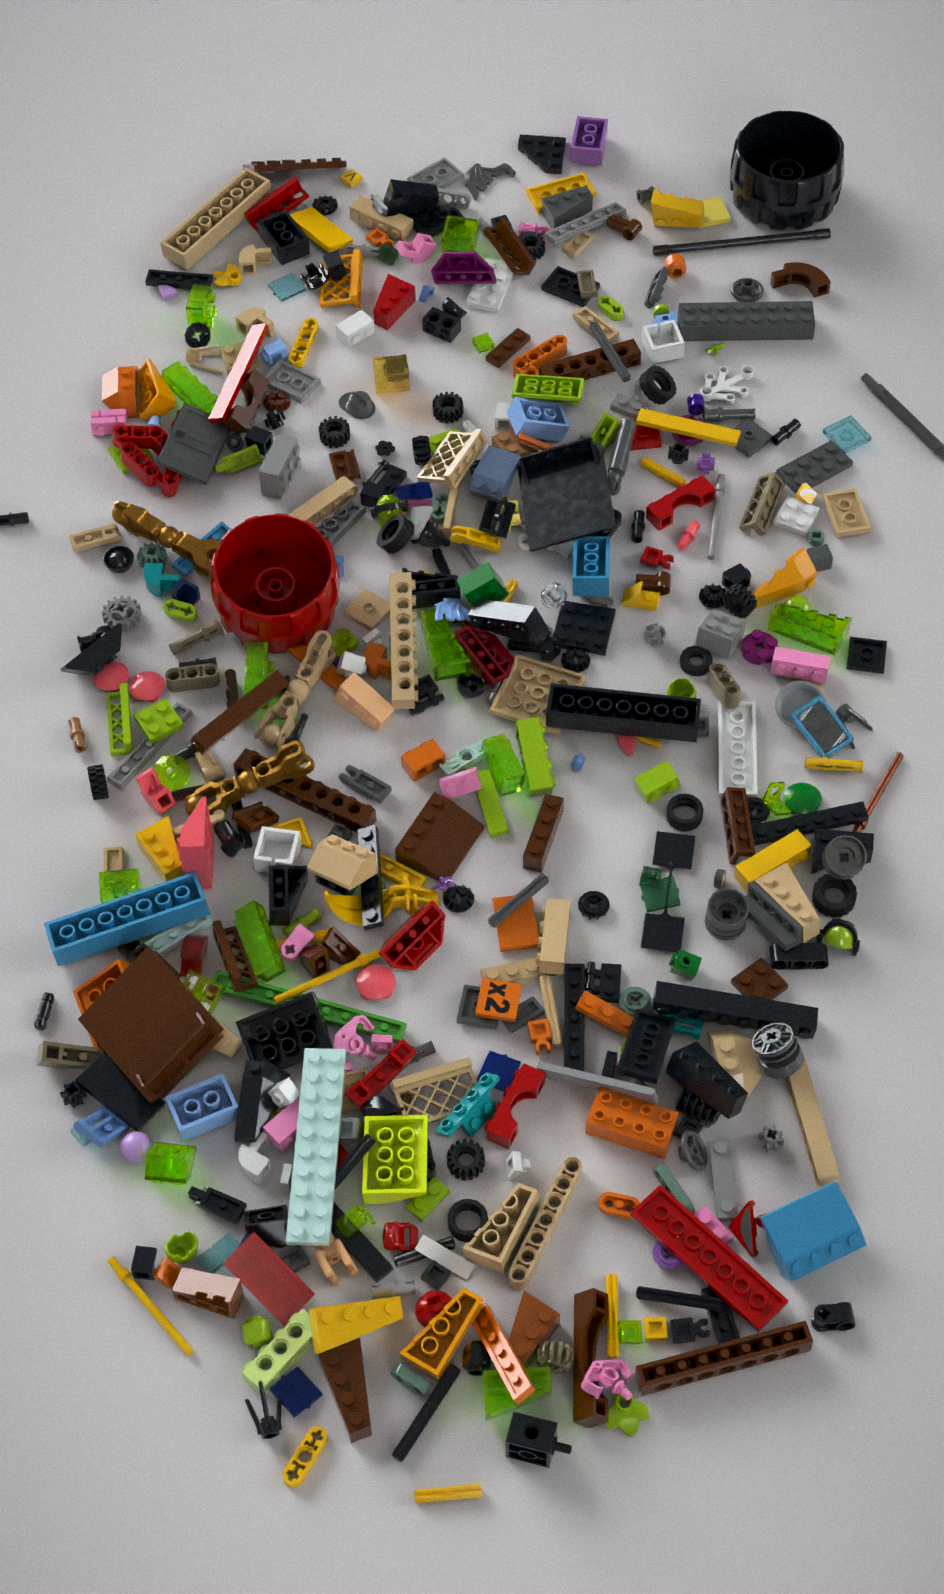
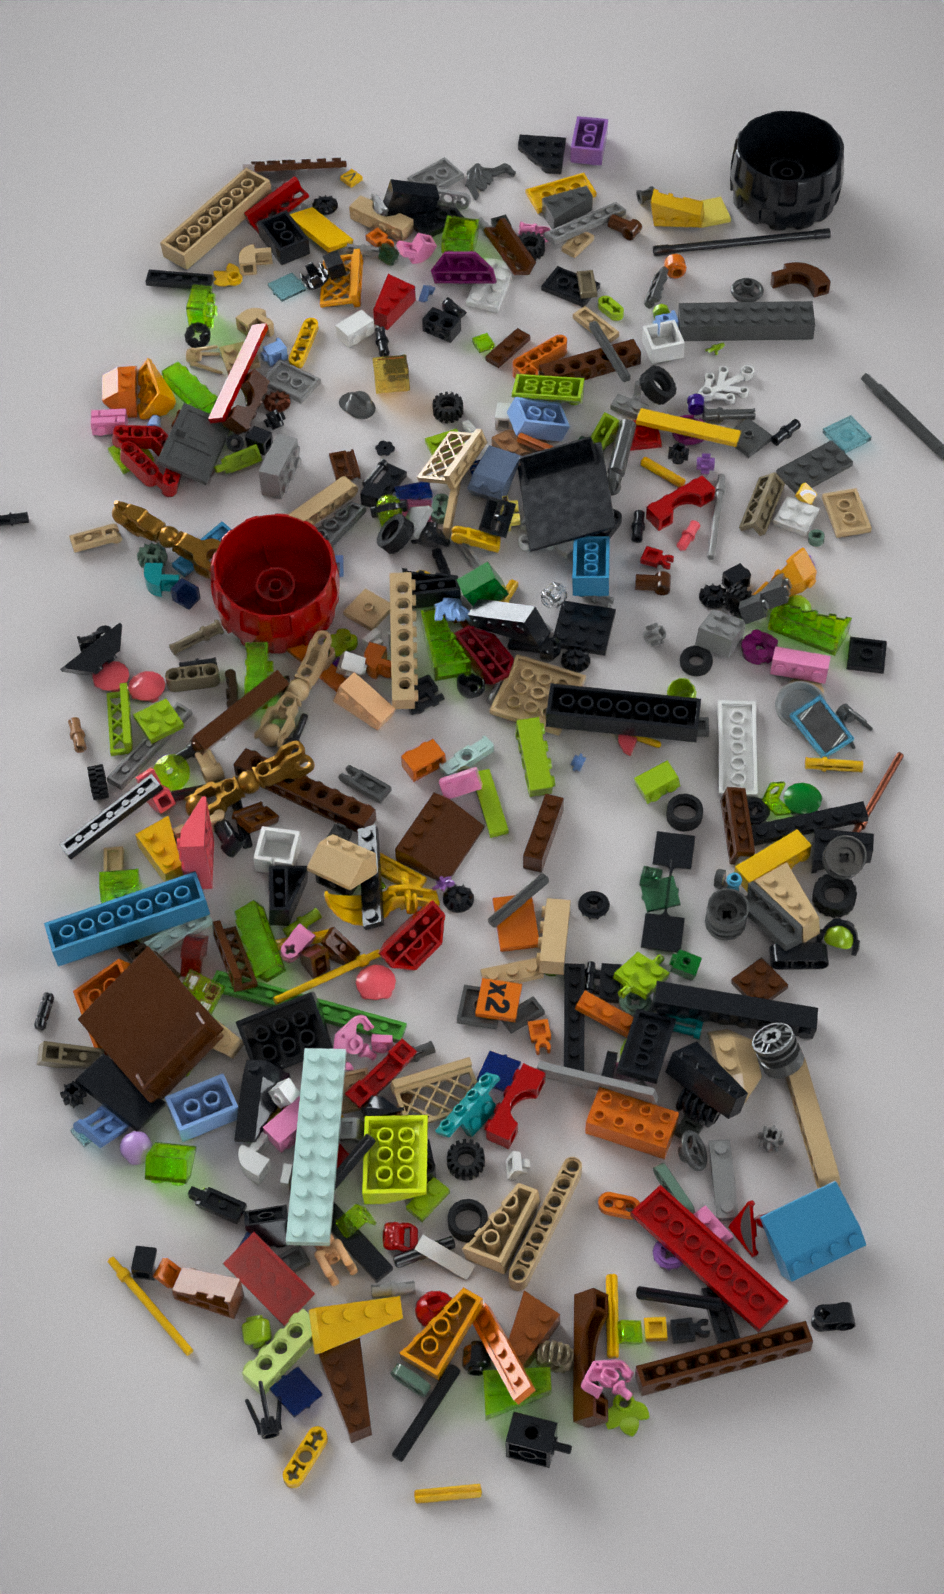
light grey gear [102,595,142,631] -> none
black hat [103,546,134,573] -> none
lavender tile [158,285,178,300] -> none
lime beam [163,599,197,622] -> none
lime hair [165,1231,198,1264] -> none
clear light blue tile [195,1233,239,1273] -> none
yellow tile [271,817,313,849] -> none
black tyre [319,416,350,448] -> none
black gear [412,435,432,465] -> none
pearl dark grey plate [421,1260,451,1291] -> none
clear neon green wedge [481,734,525,797] -> none
tan axle [539,974,563,1048] -> none
yellow slope [621,581,660,611] -> none
dark tan beam [708,663,741,709] -> none
dark grey panel [807,544,833,572] -> none
none -> plate [59,774,164,859]
none -> black pin [374,326,390,357]
none -> lime plate [613,951,670,1000]
none -> medium azure pin [726,873,742,891]
none -> dark grey arch [738,573,792,624]

